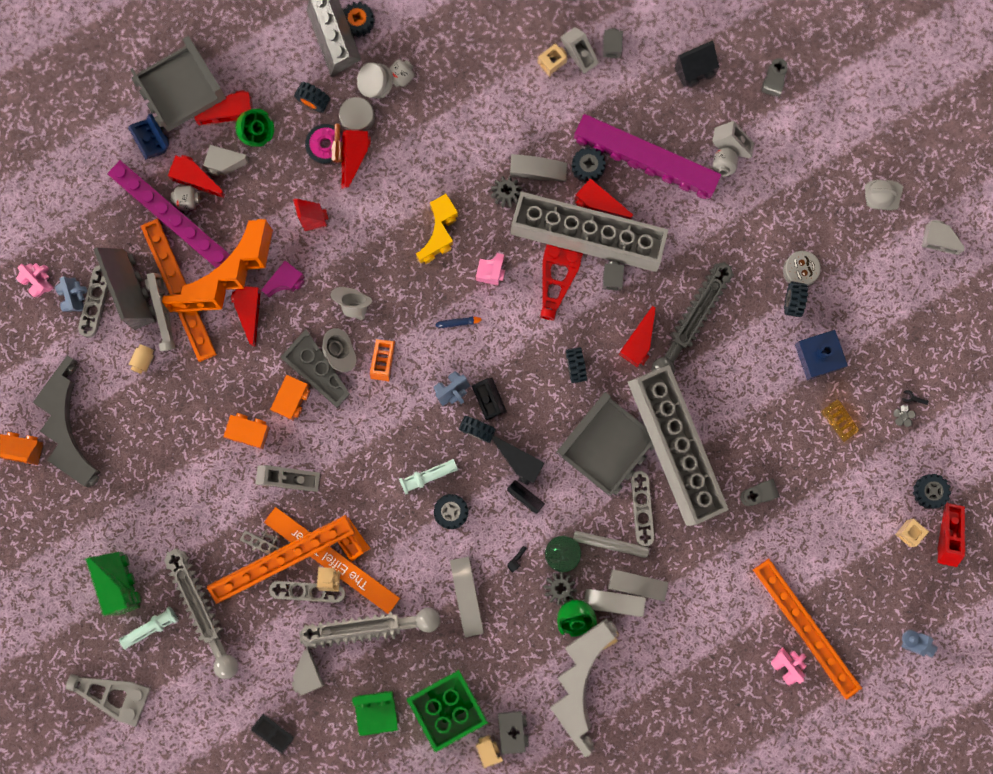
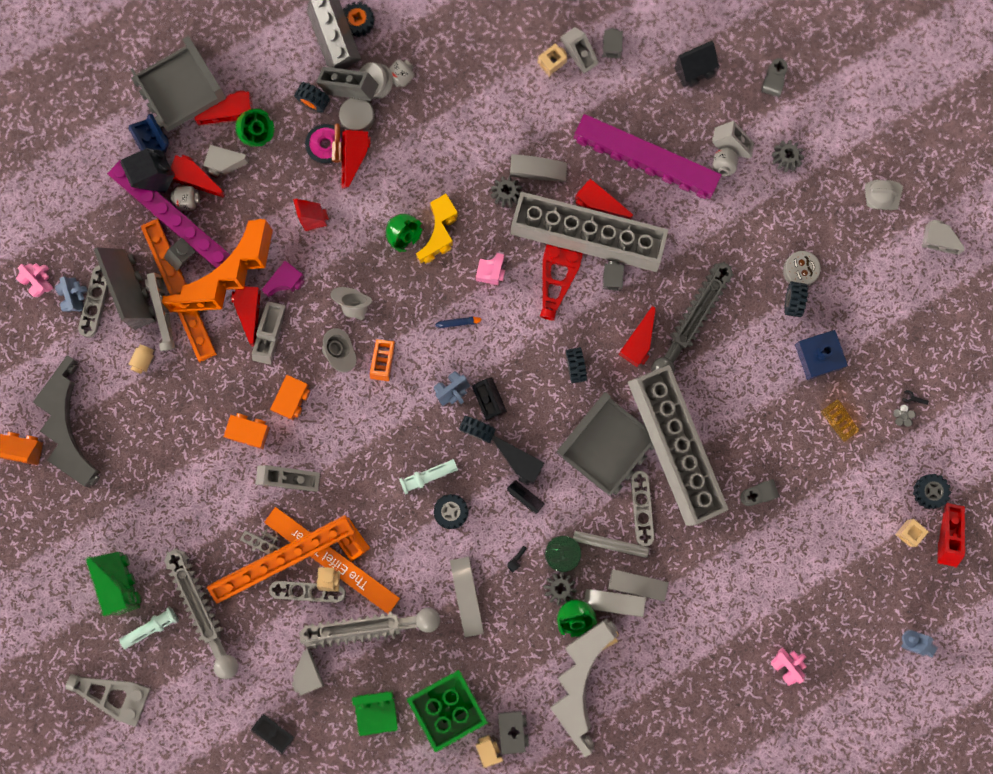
dark grey wing [280,330,350,409] -> none
black wheel [572,147,606,183] -> none
orange tile [753,559,862,700] -> none
none -> black slope [120,148,175,193]
none -> dark grey brick [163,238,195,271]
none -> light grey slope [252,301,286,365]
none -> dark grey brick [316,67,379,101]
none -> green cylinder [385,213,423,252]
none -> dark grey gear [771,140,804,172]

